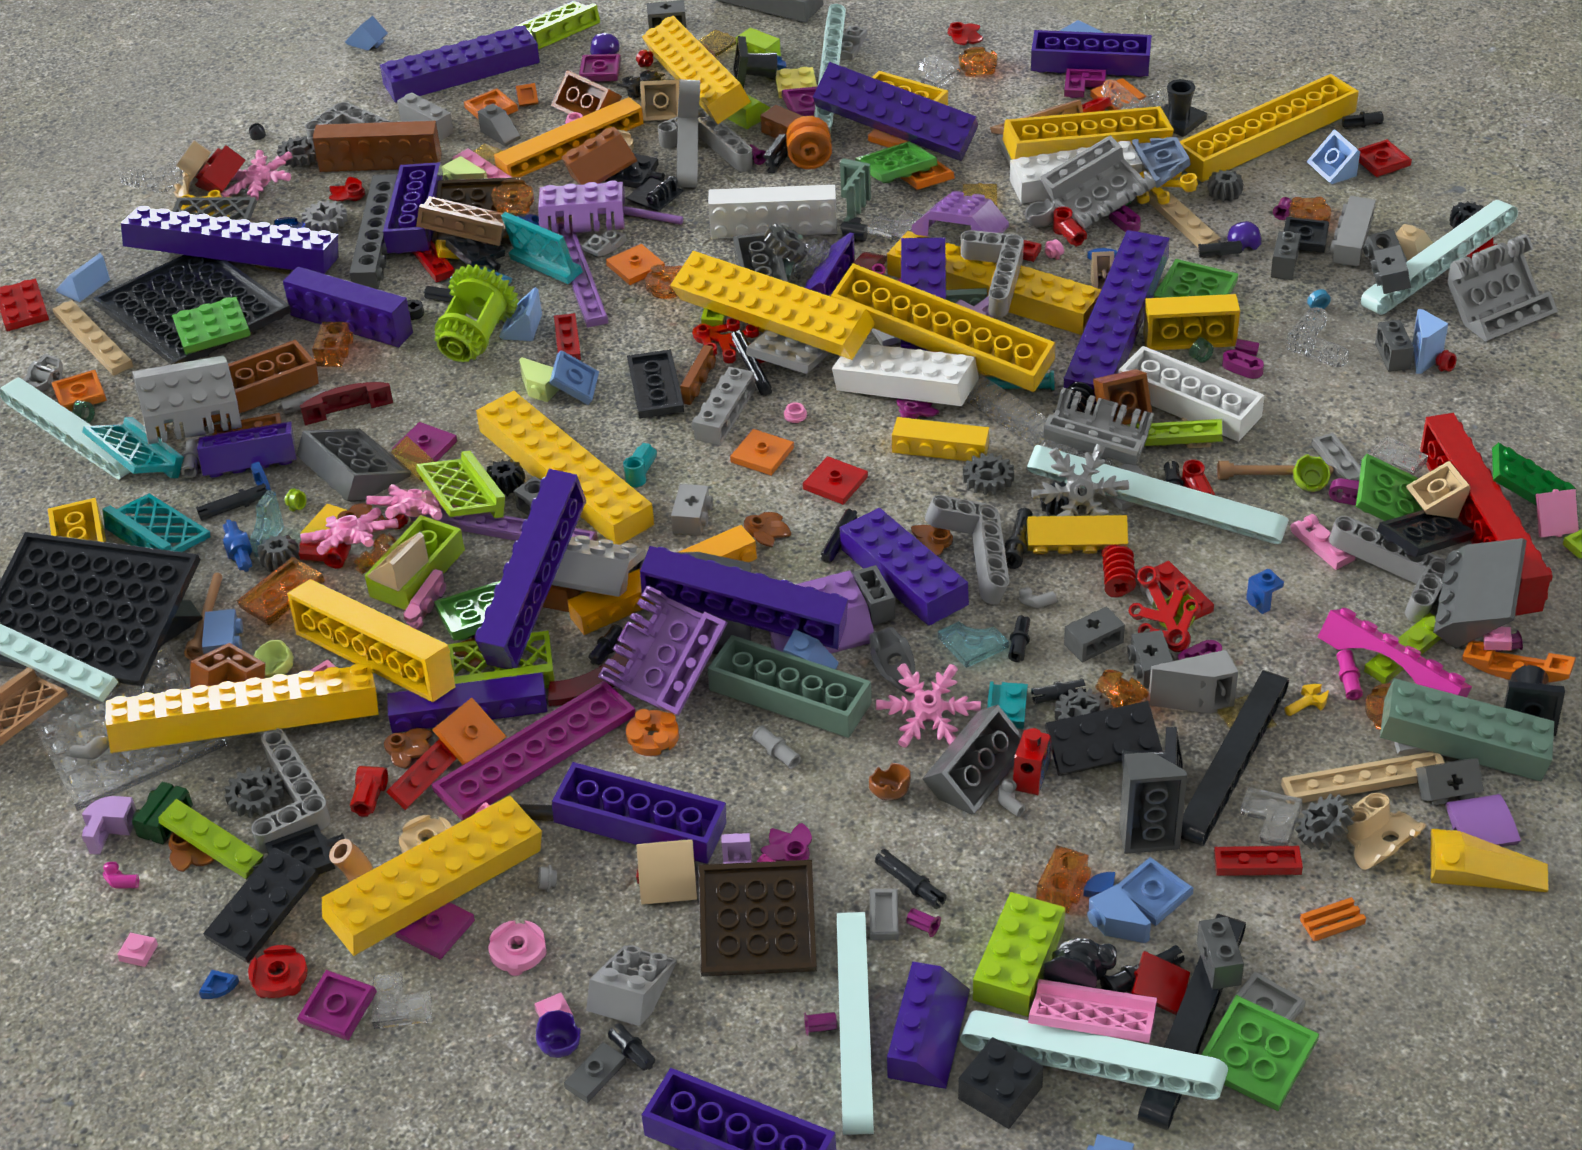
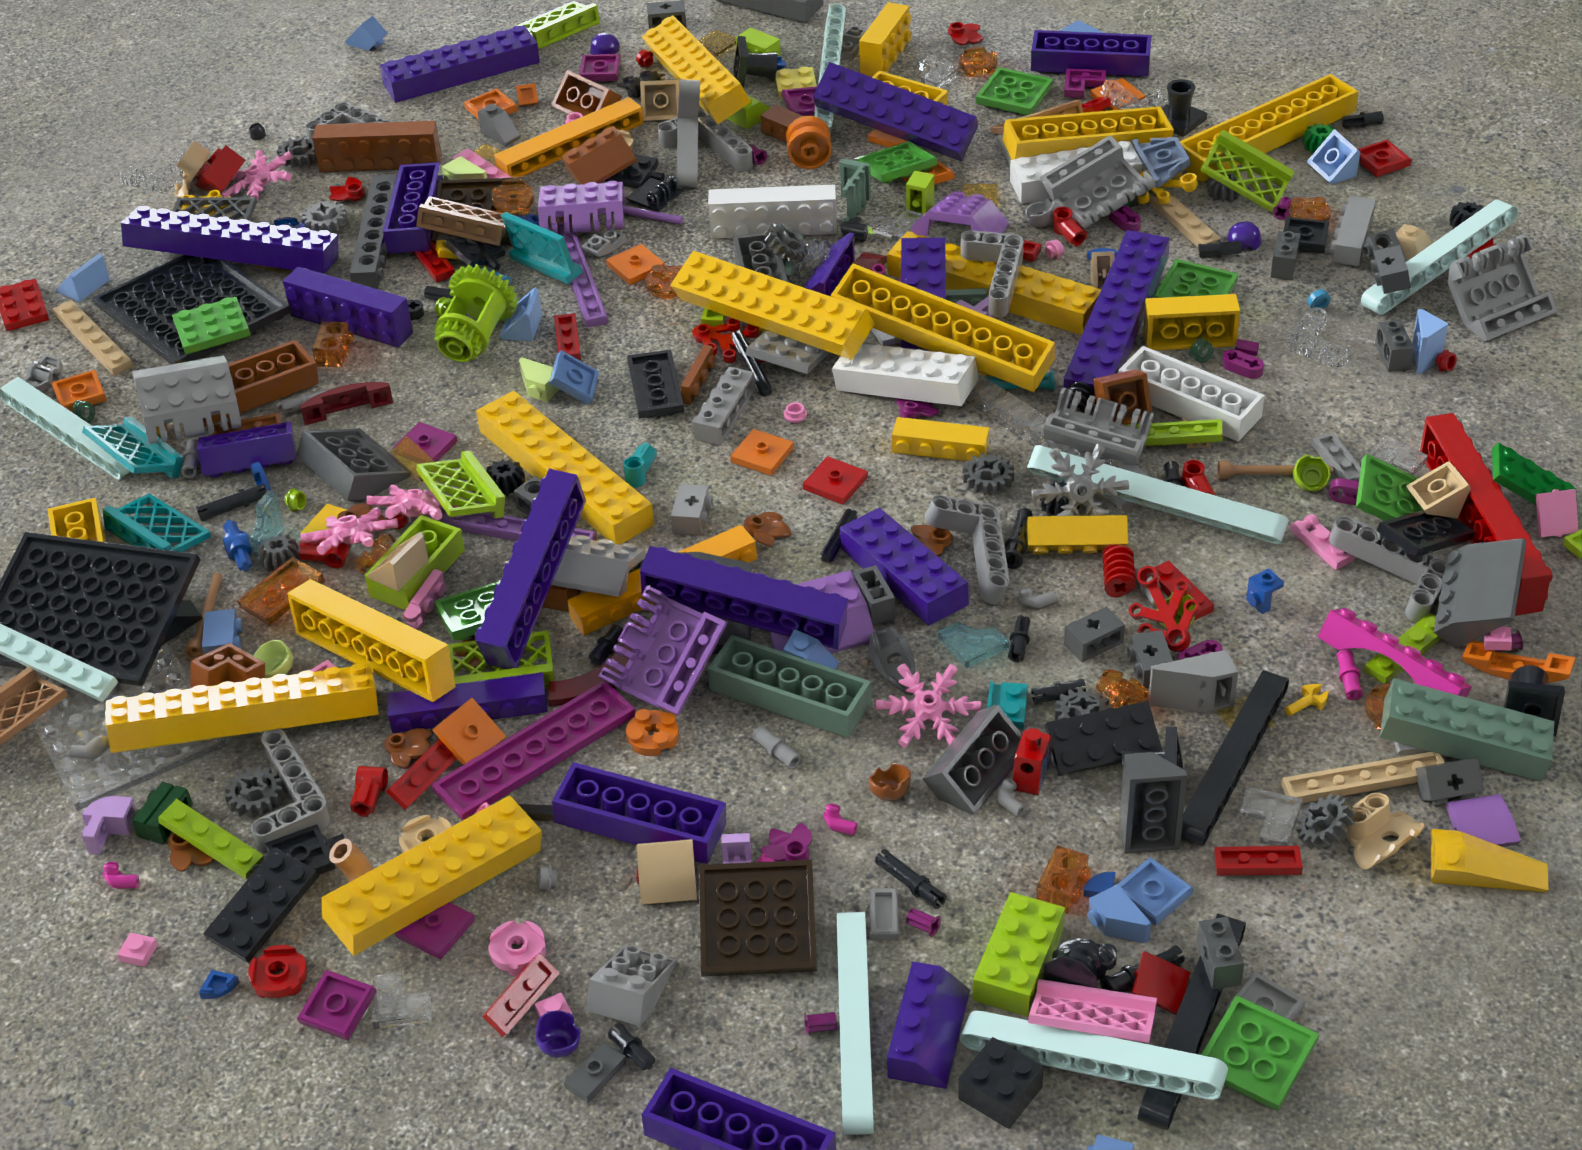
light grey brick [397,93,454,141] -> none
black tile [763,134,788,173] -> none
orange tile [1300,897,1366,942] -> none
none -> lime plate [434,297,452,317]
none -> plate [482,953,559,1037]
none -> dark pink arm [823,803,858,836]
none -> yellow brick [859,2,912,77]
none -> lime brick [906,171,934,221]
none -> bright green plate [976,67,1053,115]
none -> lime fence [1200,130,1295,213]
none -> green gear [1303,123,1337,154]

